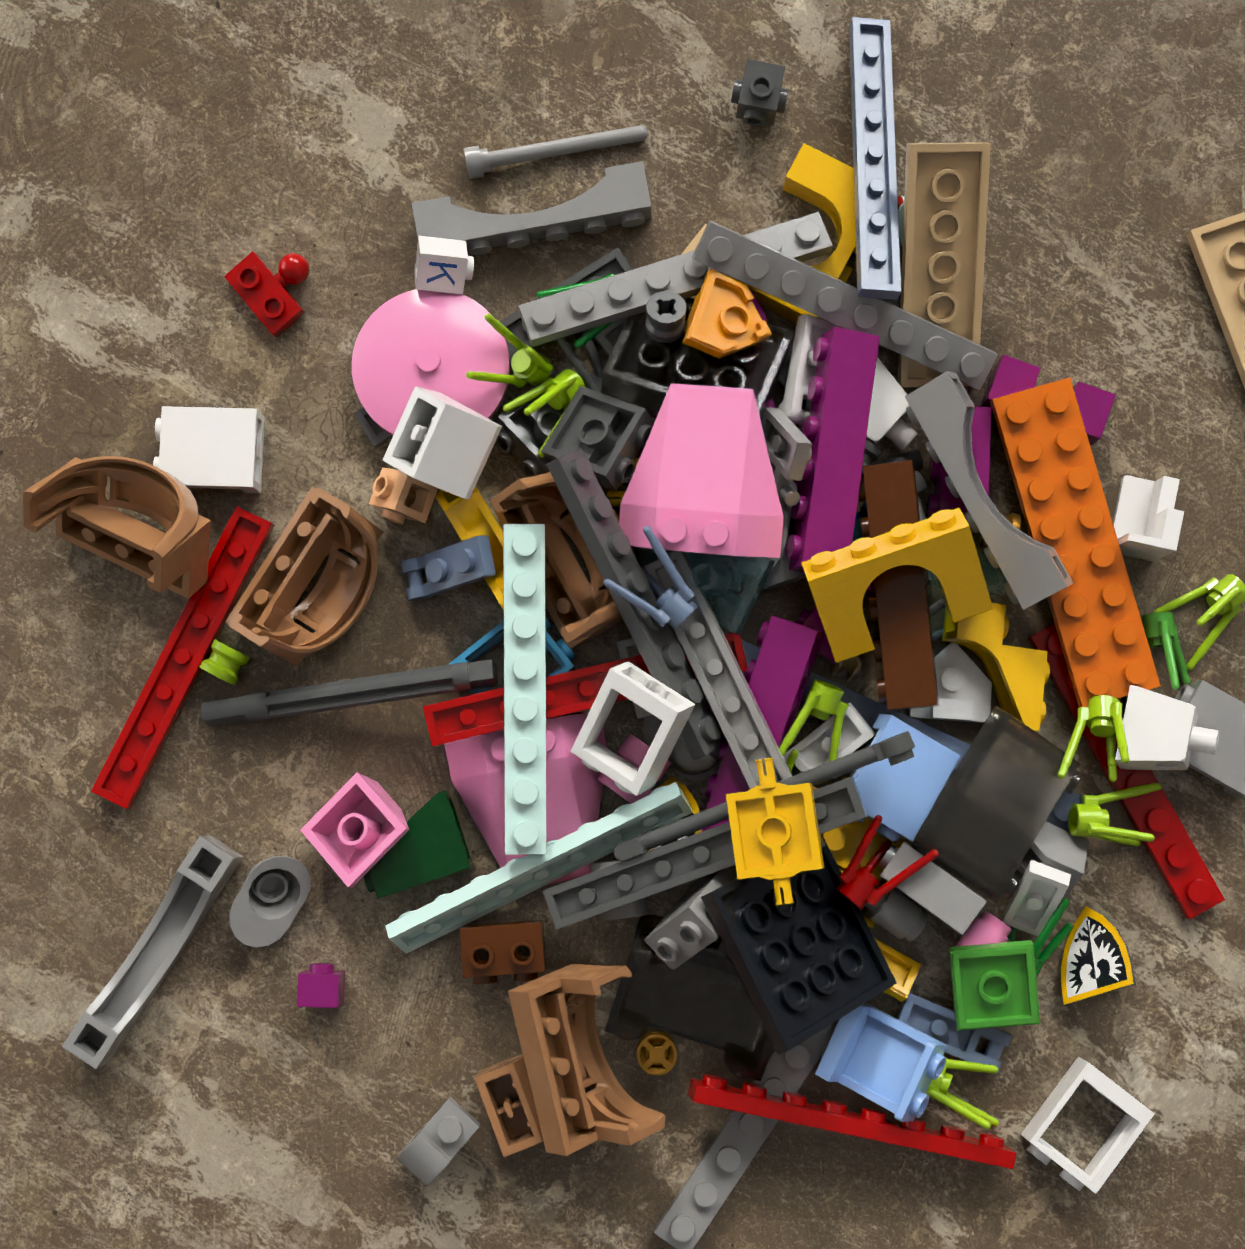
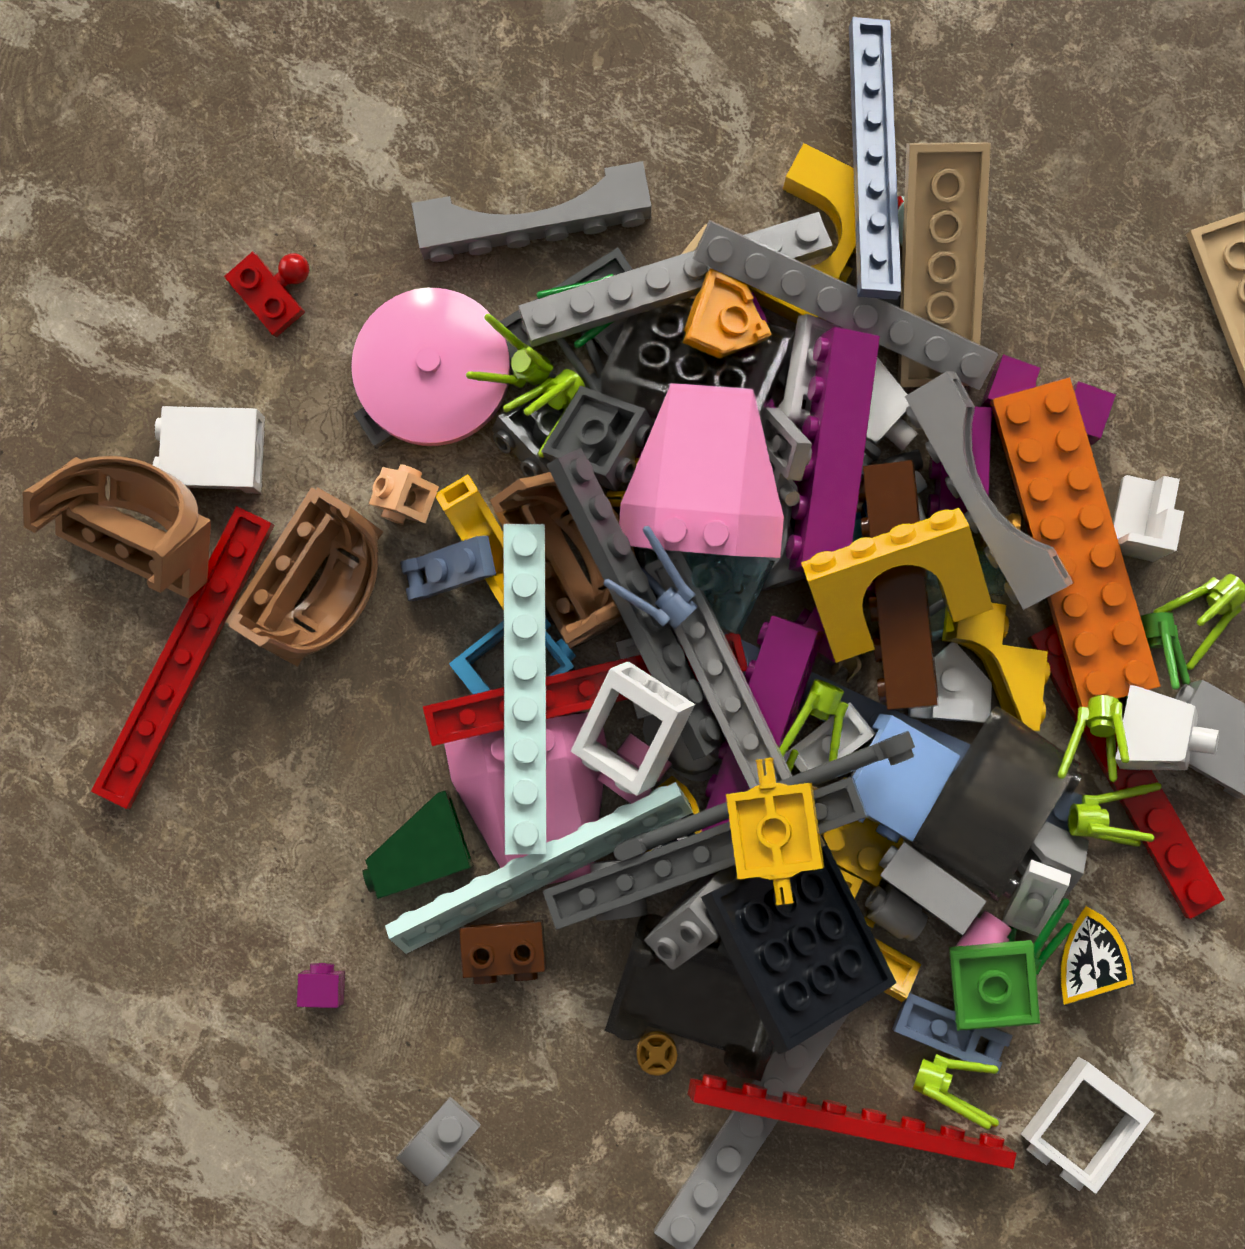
light grey arch [62,835,244,1069] -> none
lime wheel [200,639,250,686] -> none
dark grey piece [201,659,498,727] -> none
light grey piece [229,856,311,948] -> none
bright pink slope [300,772,409,888] -> none
white slope [382,386,502,500] -> none
white brick [414,236,474,294] -> none
light grey piece [463,125,648,179] -> none
medium nougat slope [474,1053,544,1157] -> none
medium nougat piece [508,964,666,1156] -> none
dark grey wheel [645,291,687,343] -> none
dark grey brick [731,59,789,127] -> none
light blue panel [815,1003,947,1122] -> none
red plant [836,815,939,910] -> none

